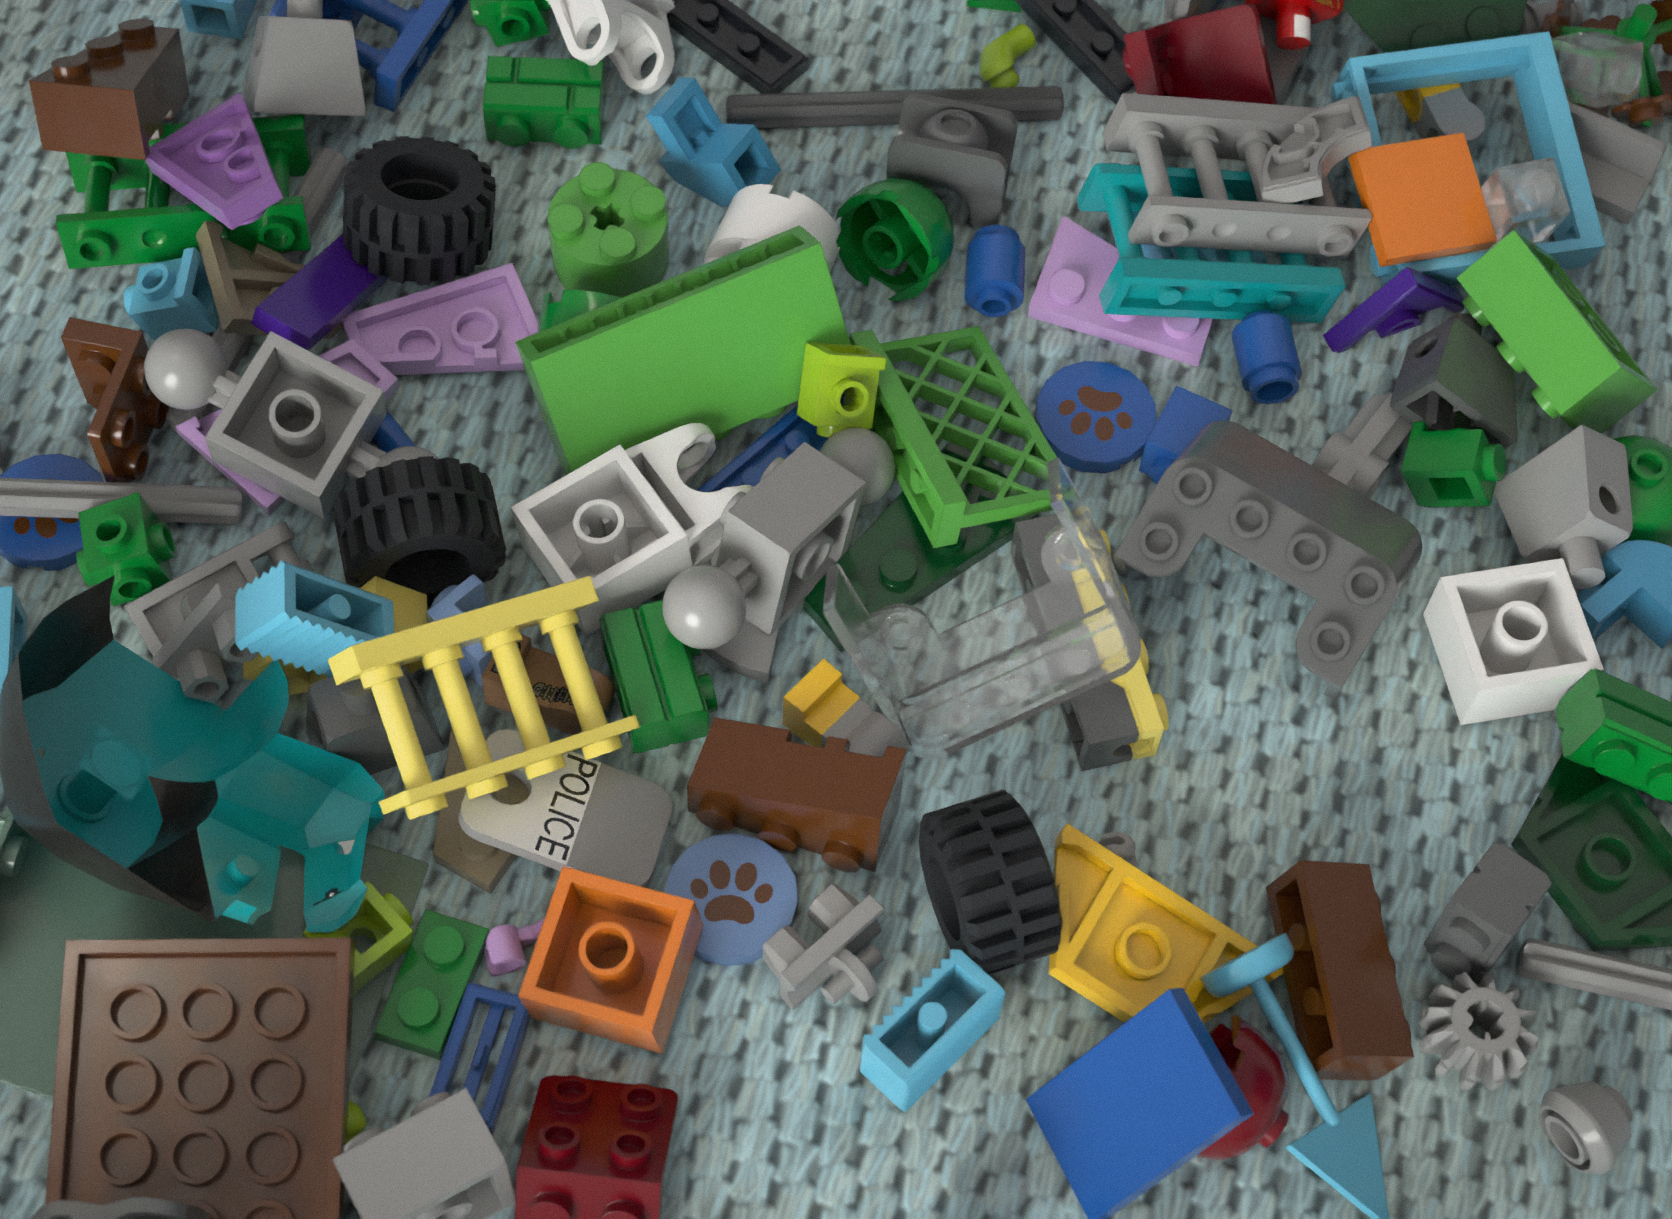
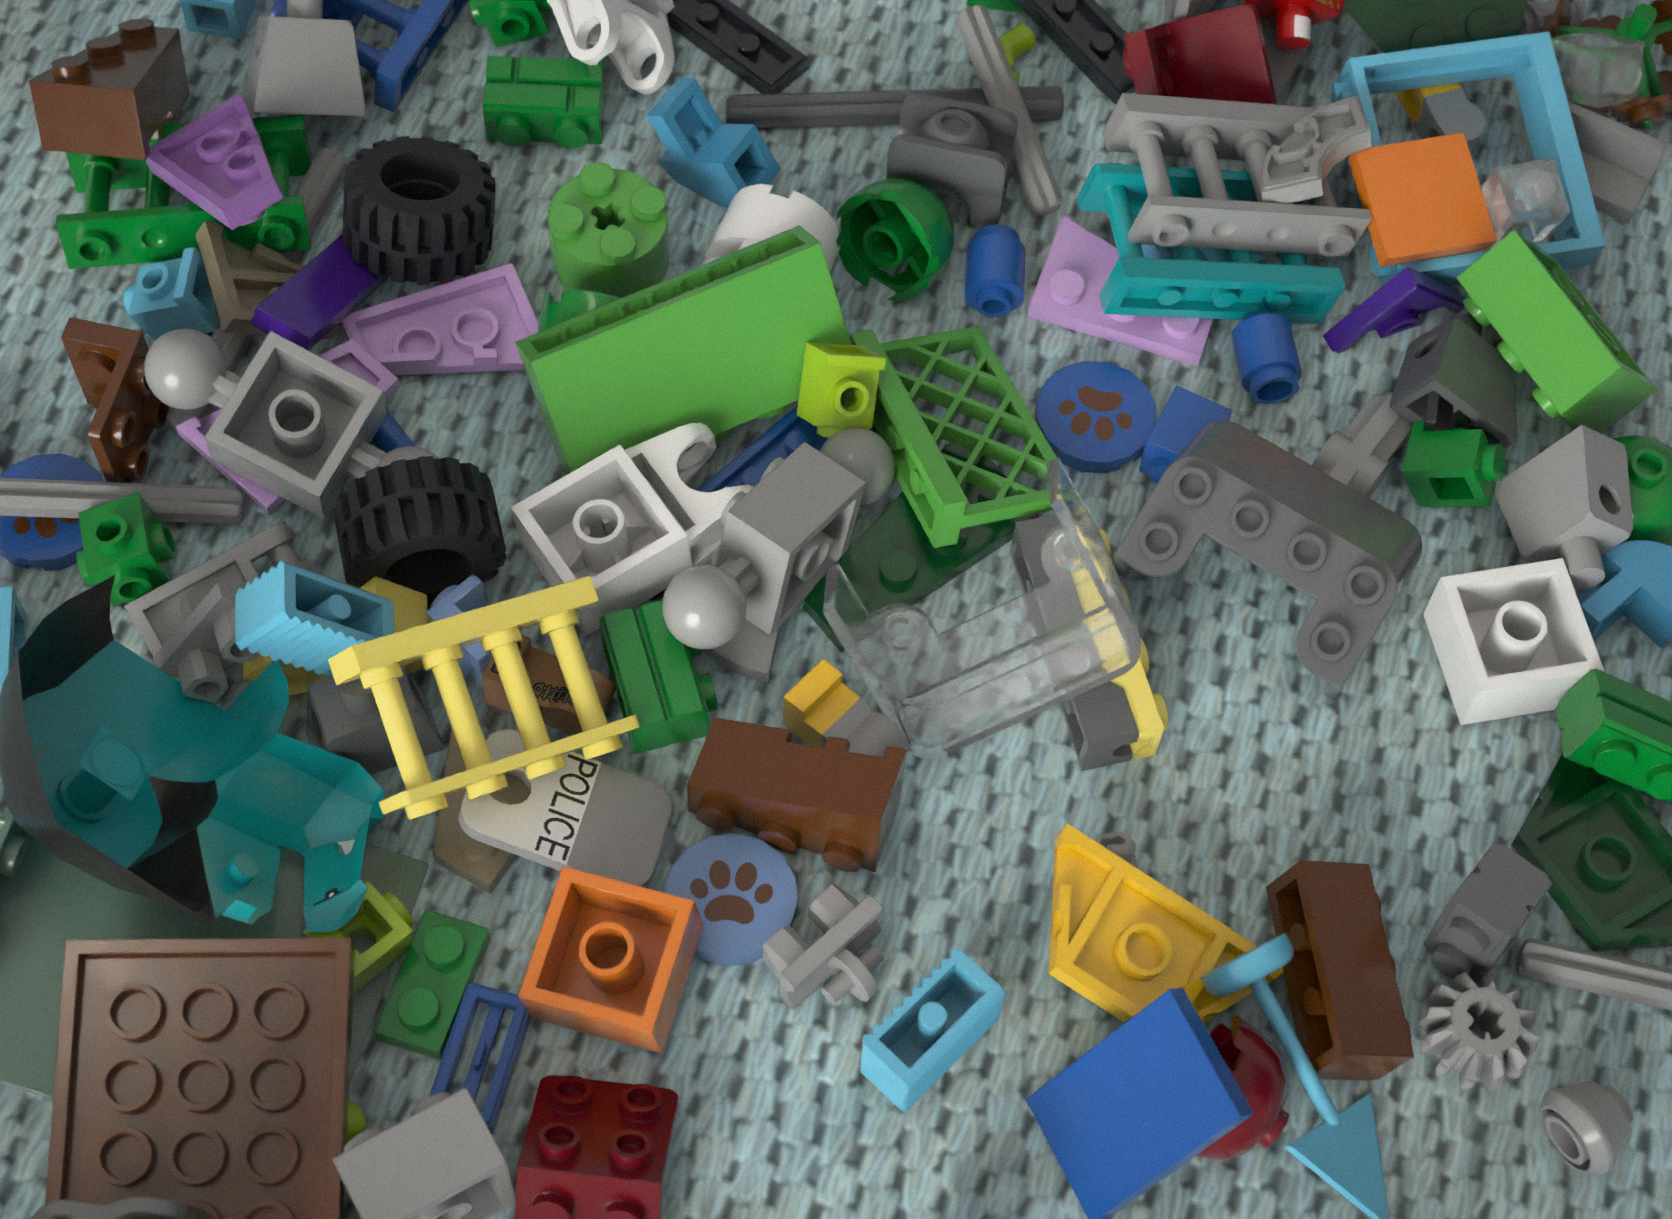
lavender hand [484,918,545,977] -> none
black tyre [919,790,1061,975] -> none
none -> light grey axle [957,5,1062,216]

